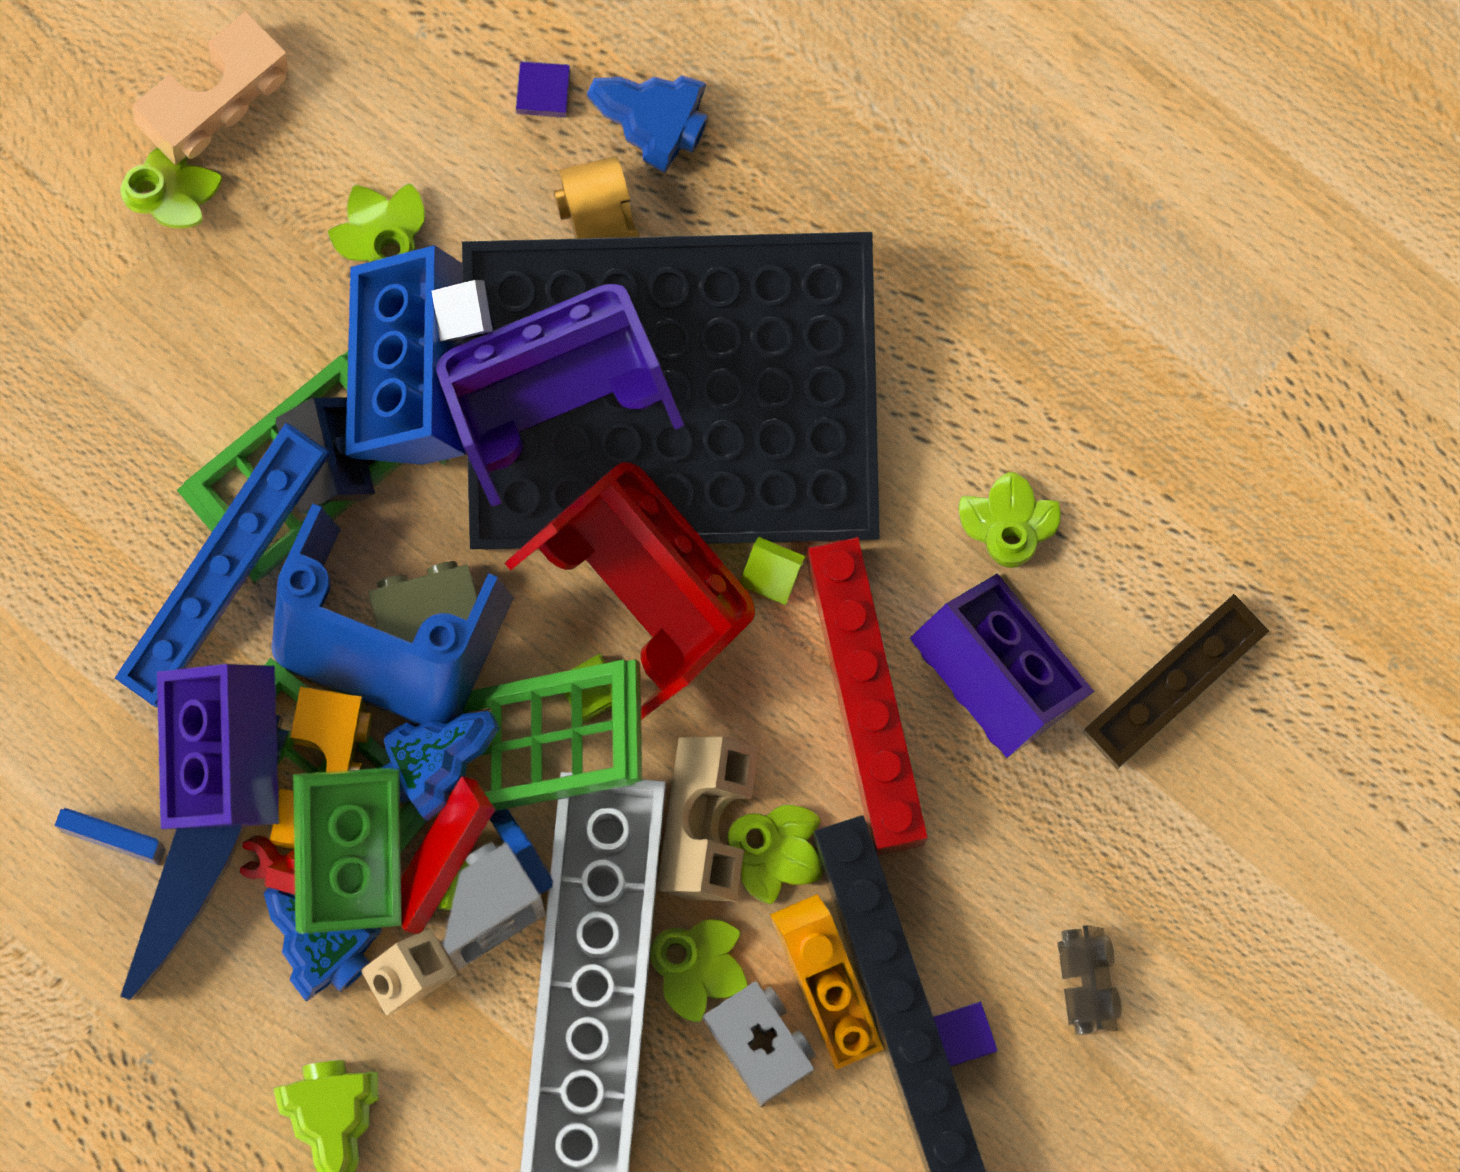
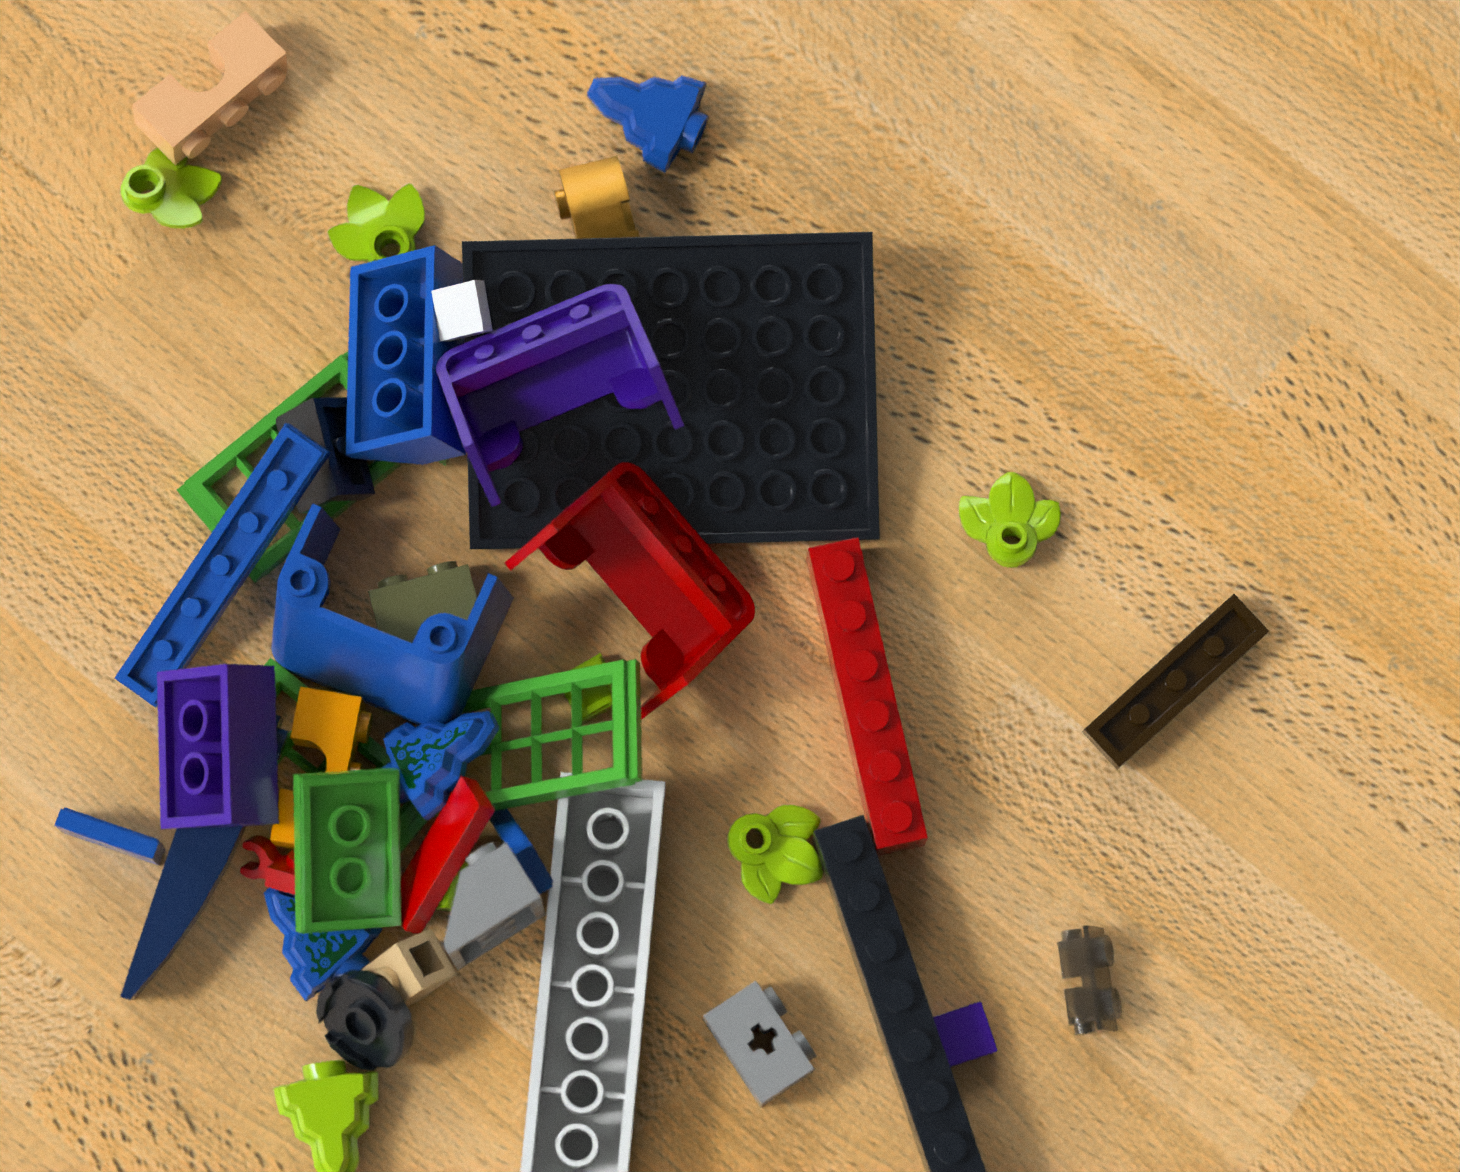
dark purple tile [516,61,570,118] -> none
lime plate [650,919,747,1023] -> none
tan arch [656,737,759,901] -> none
lime tile [740,536,806,605] -> none
light orange slope [770,894,884,1070] -> none
dark purple slope [909,573,1094,758] -> none
none -> black tile [316,970,414,1071]

